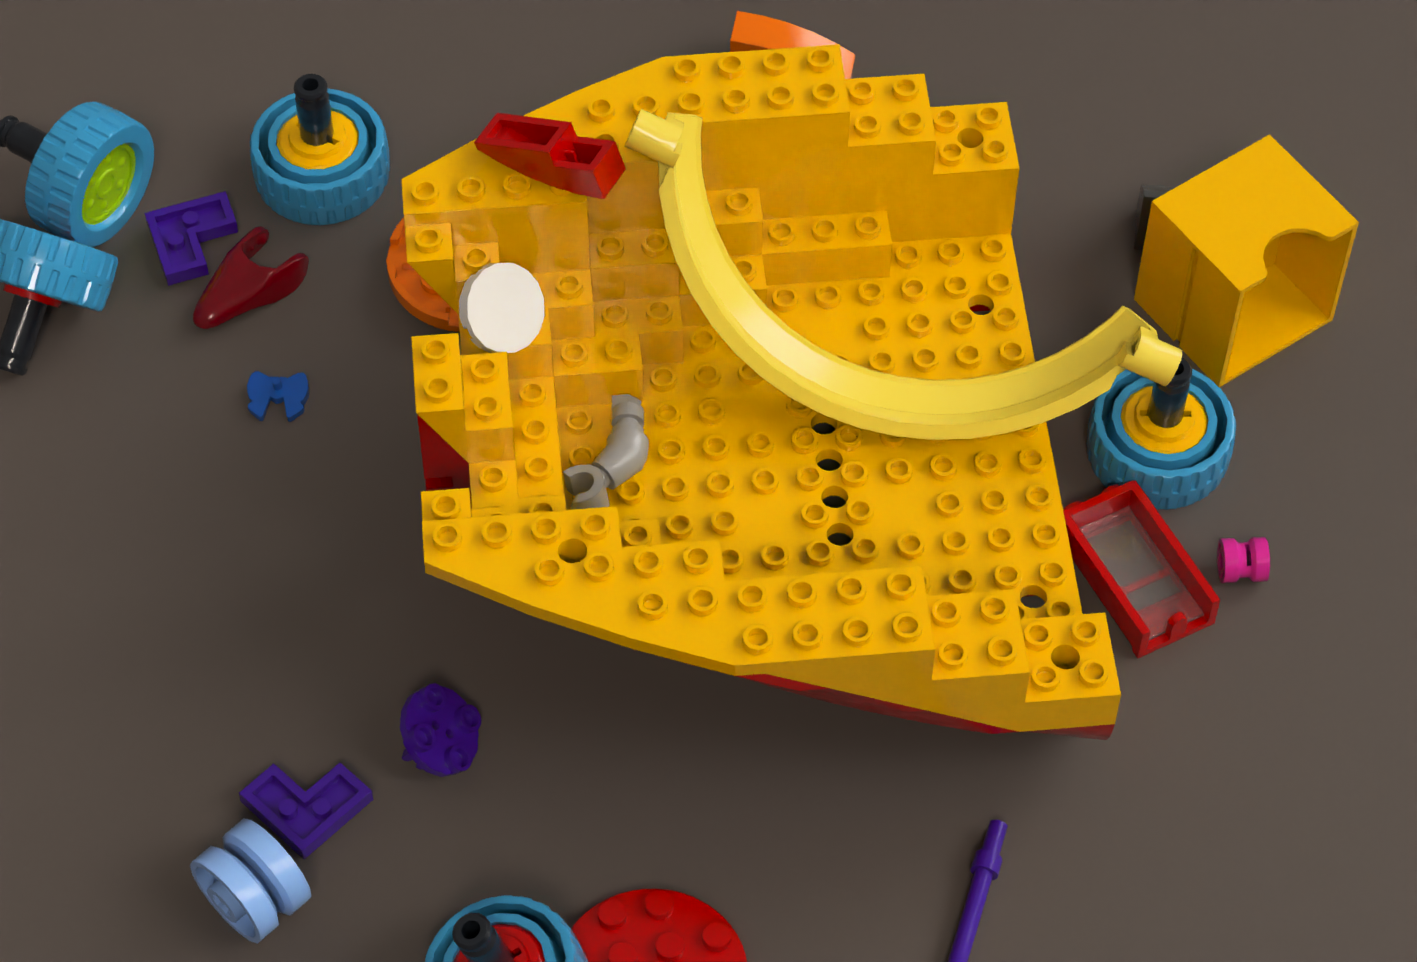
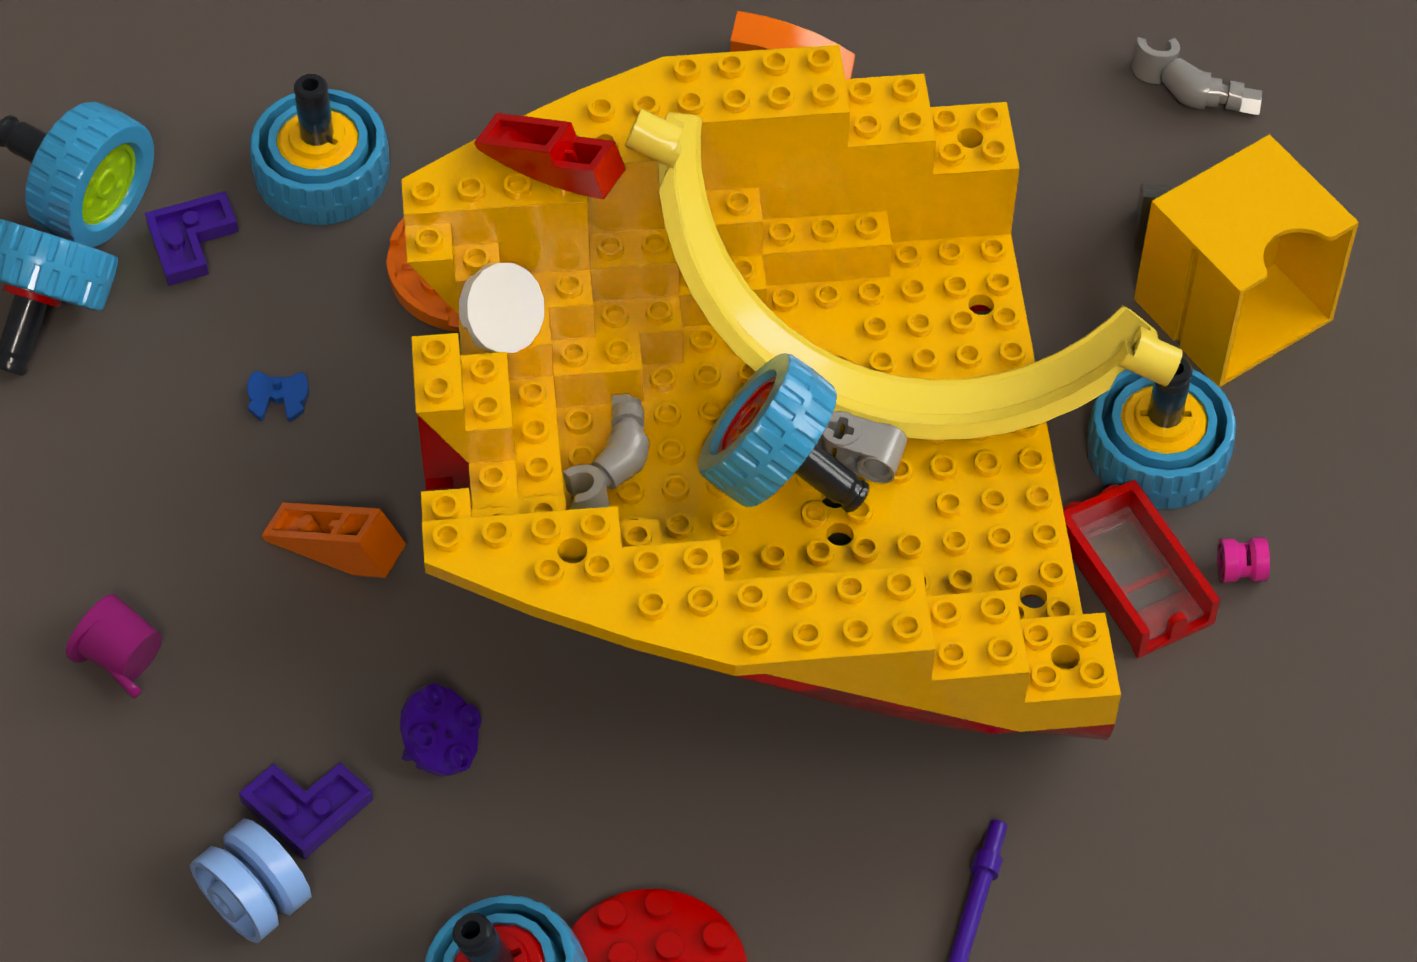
dark red animal [193,226,309,329] -> none
none -> magenta hat [66,594,162,699]
none -> orange slope [261,502,406,578]
none -> dark azure wheel [698,353,870,512]
none -> light grey piece [817,411,907,484]
none -> light grey piece [1131,37,1262,115]

